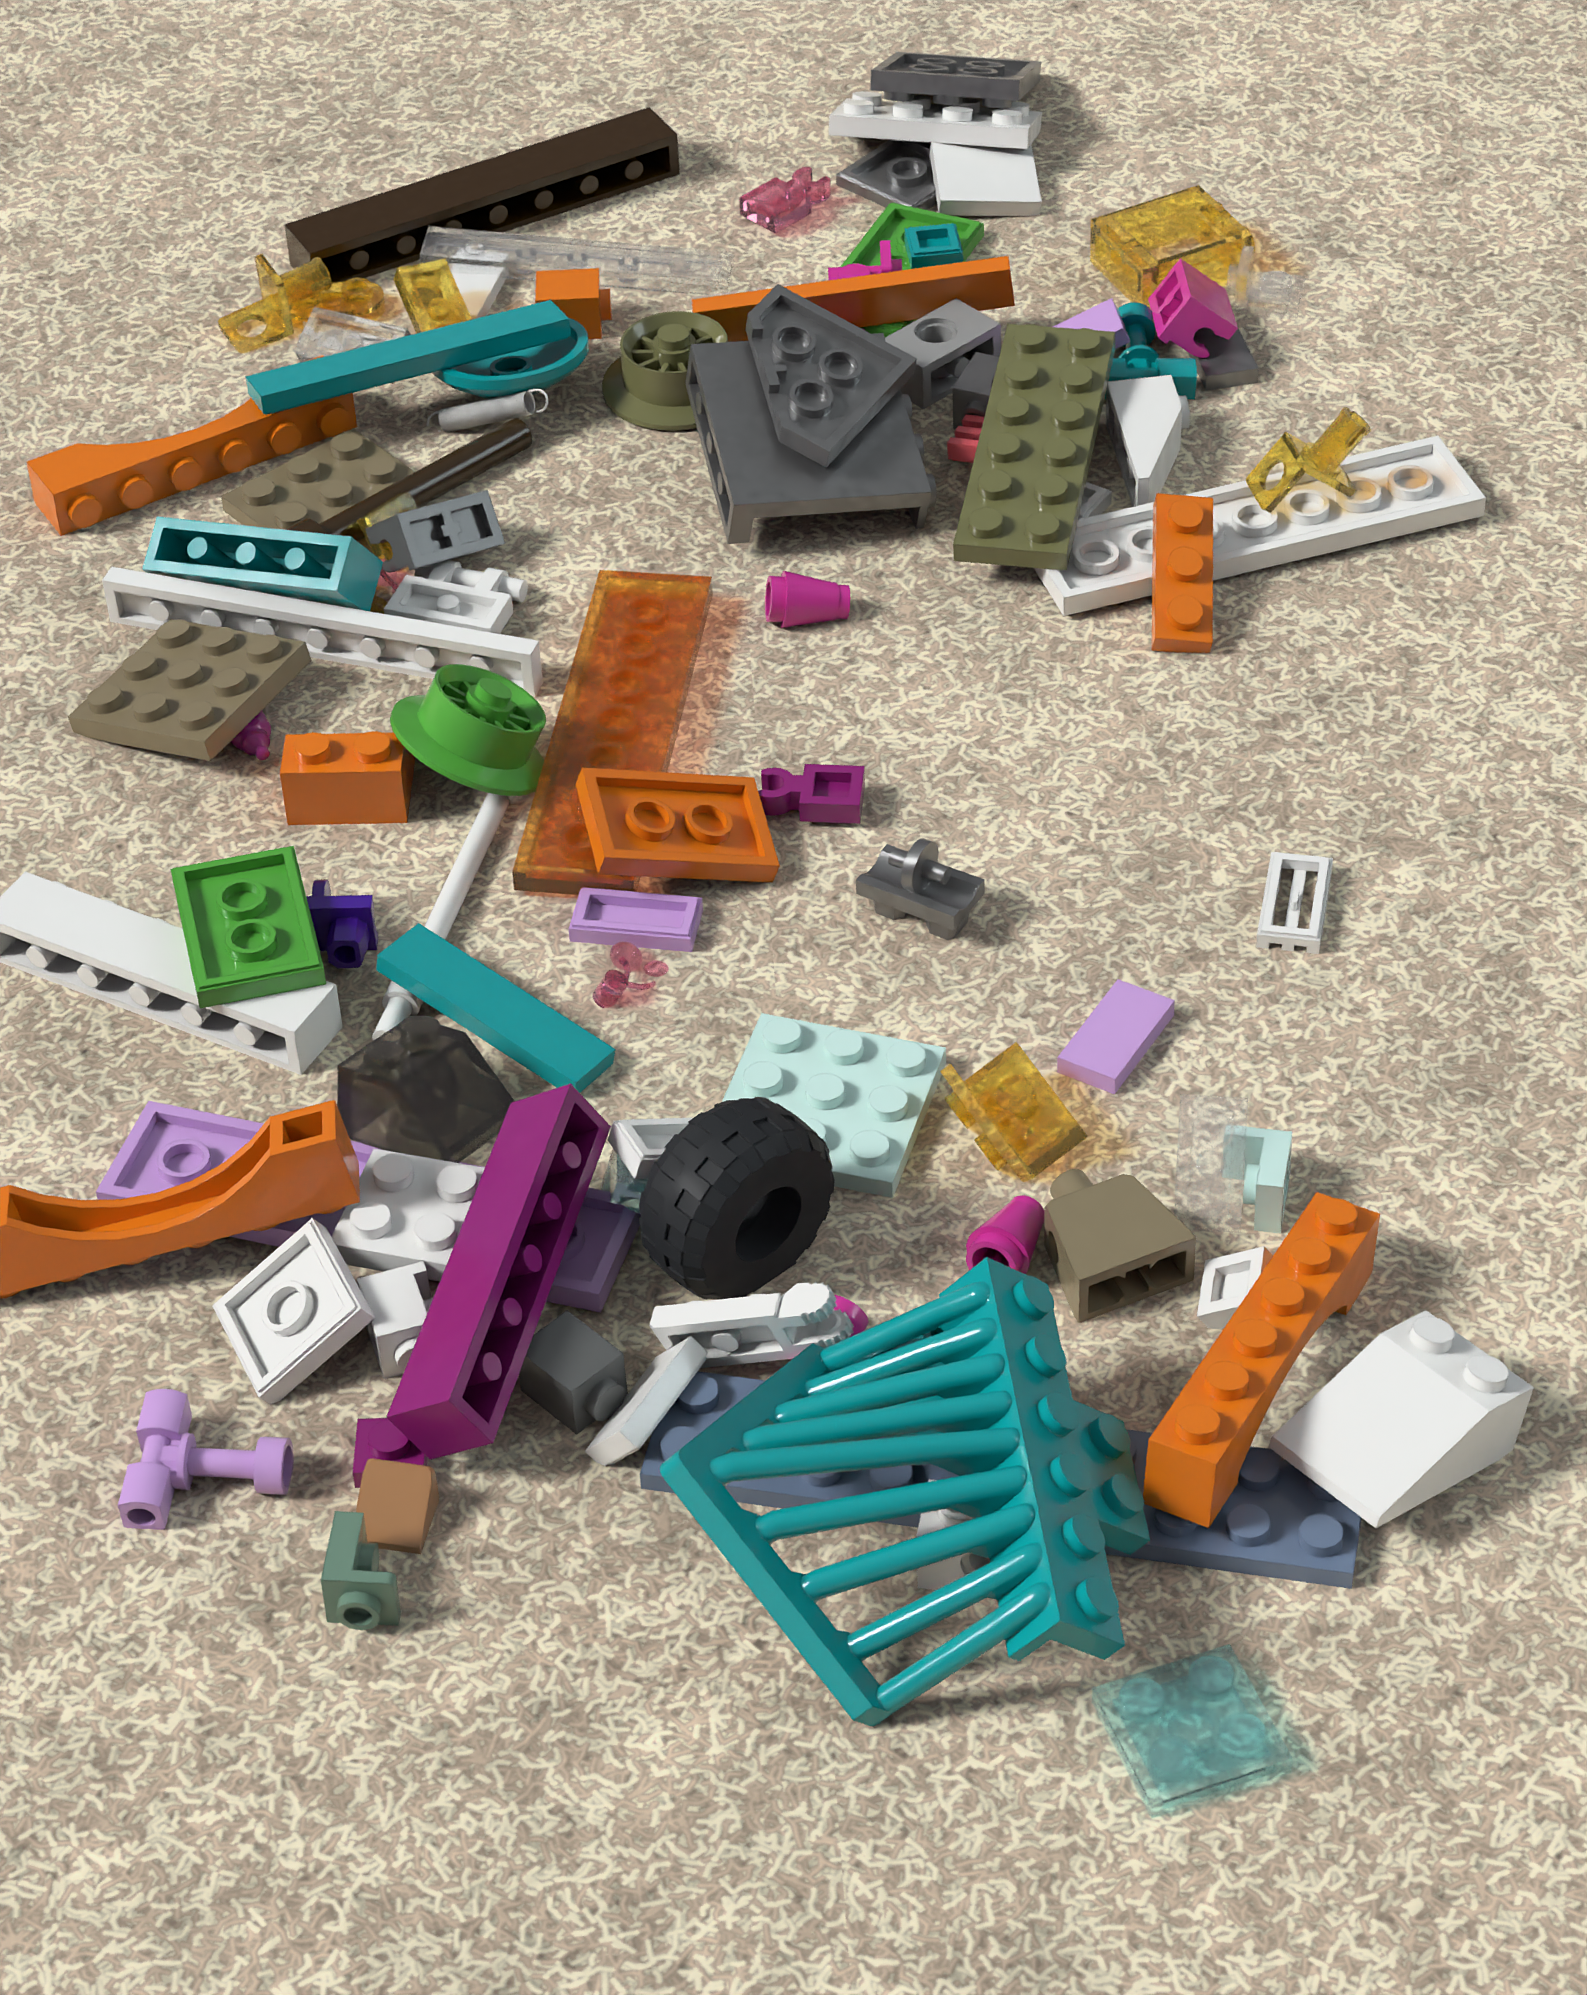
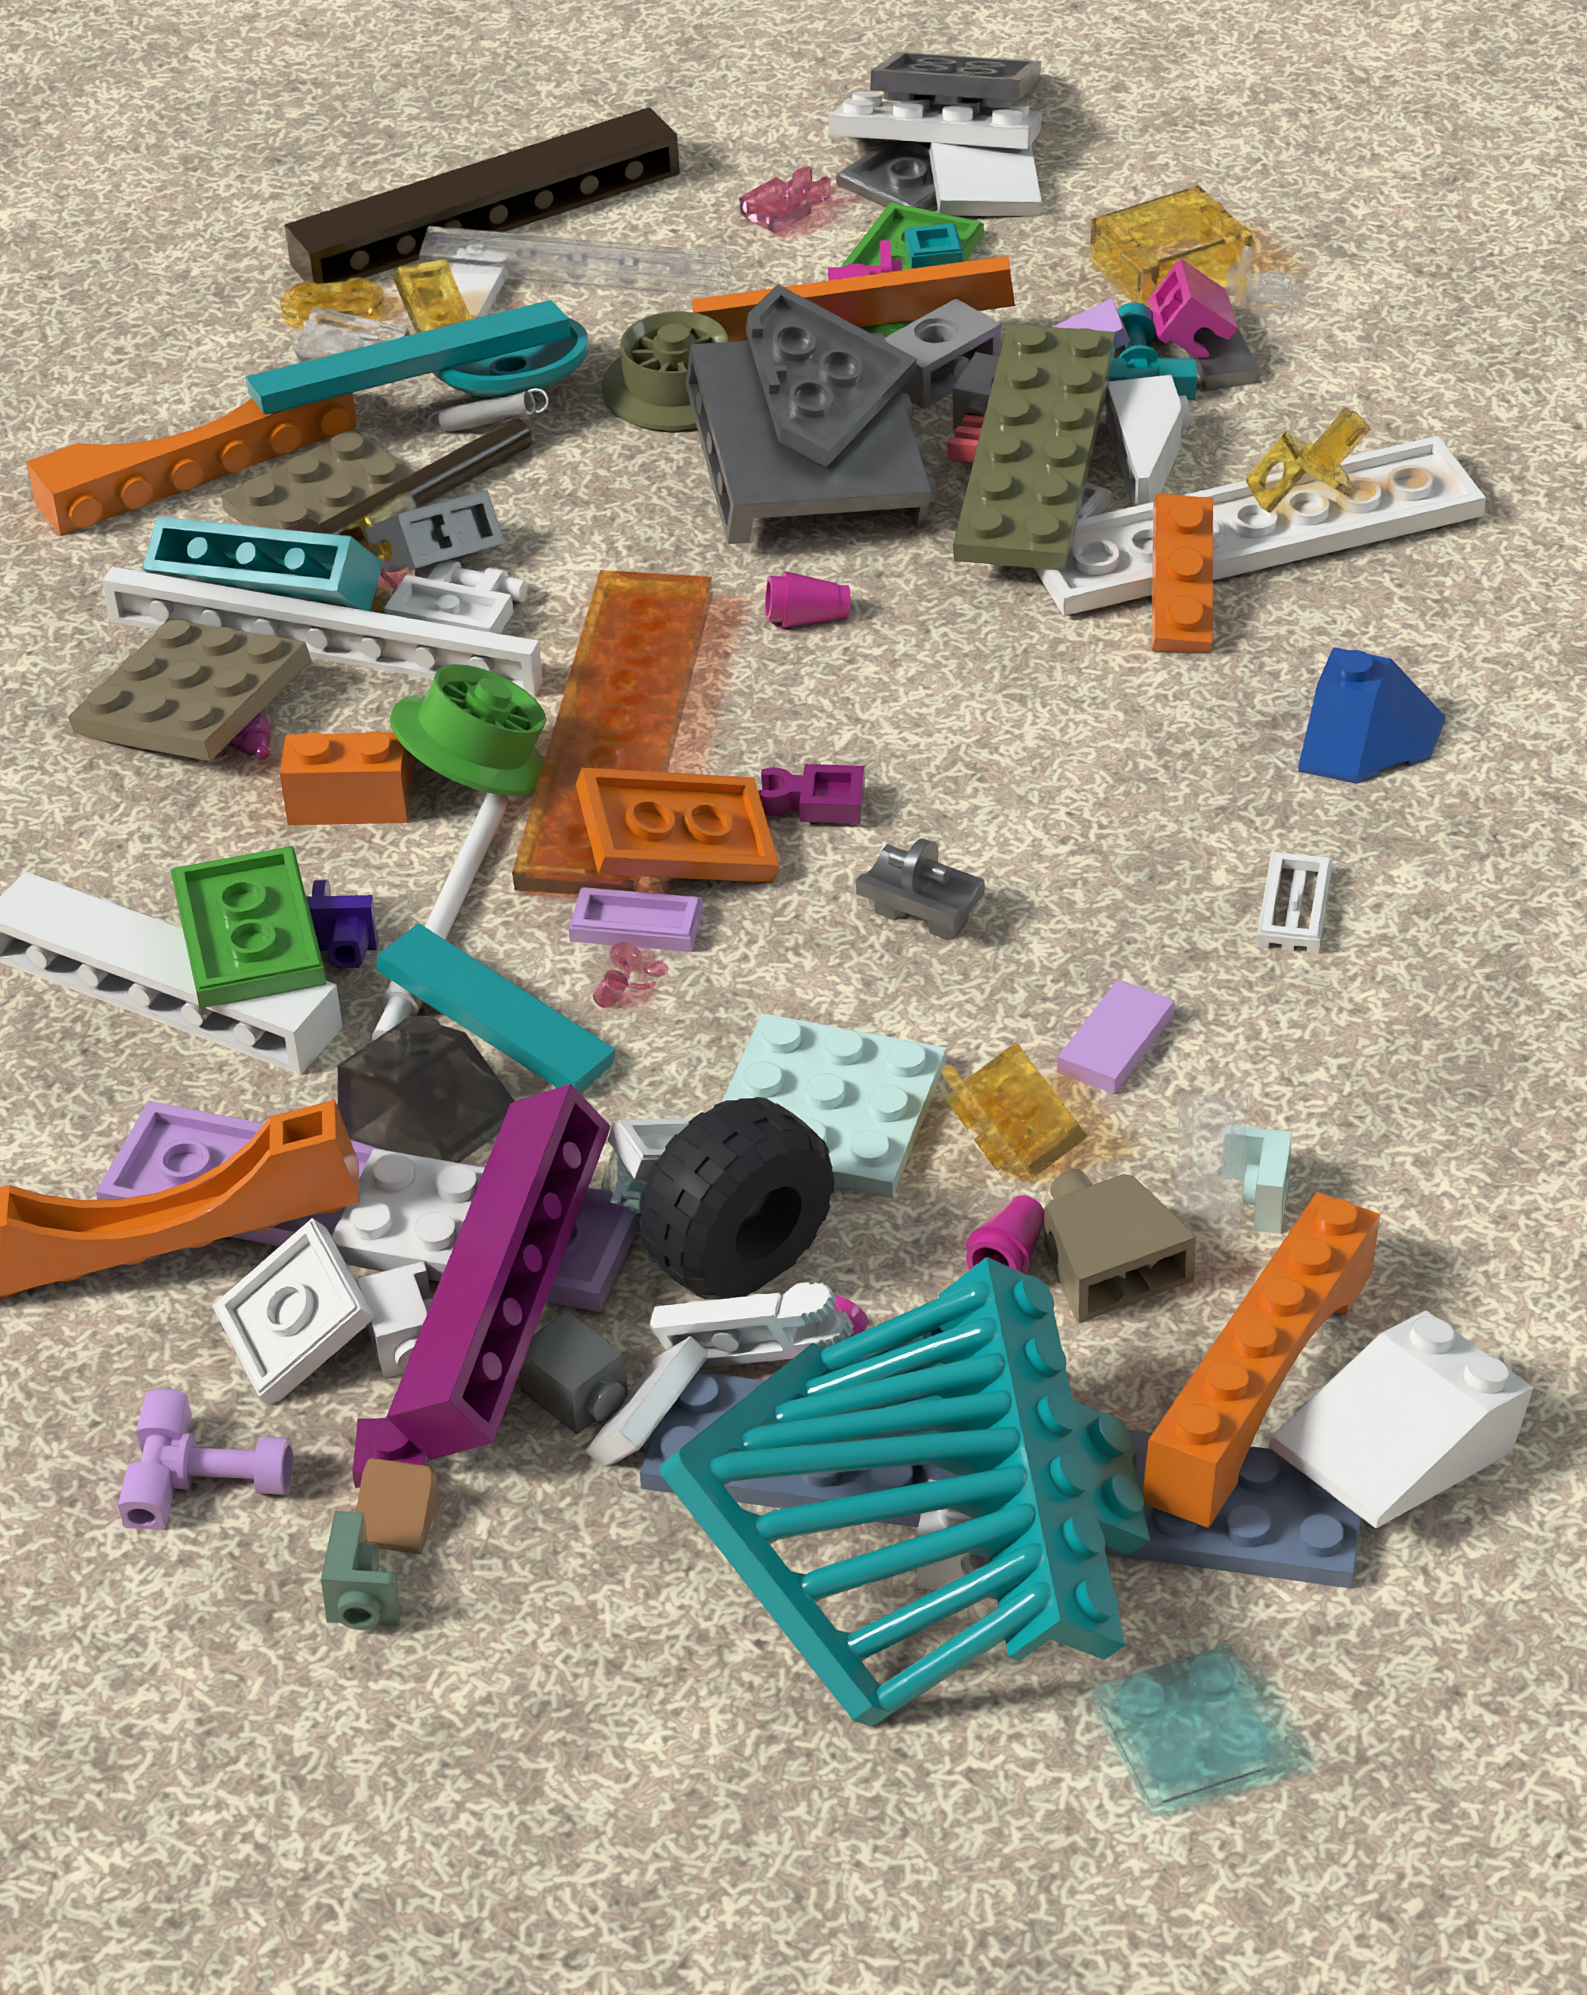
clear yellow bracket [218,254,332,353] -> none
orange brick [535,268,612,339] -> none
white plate [1197,1246,1273,1329] -> none
none -> blue slope [1298,647,1446,784]

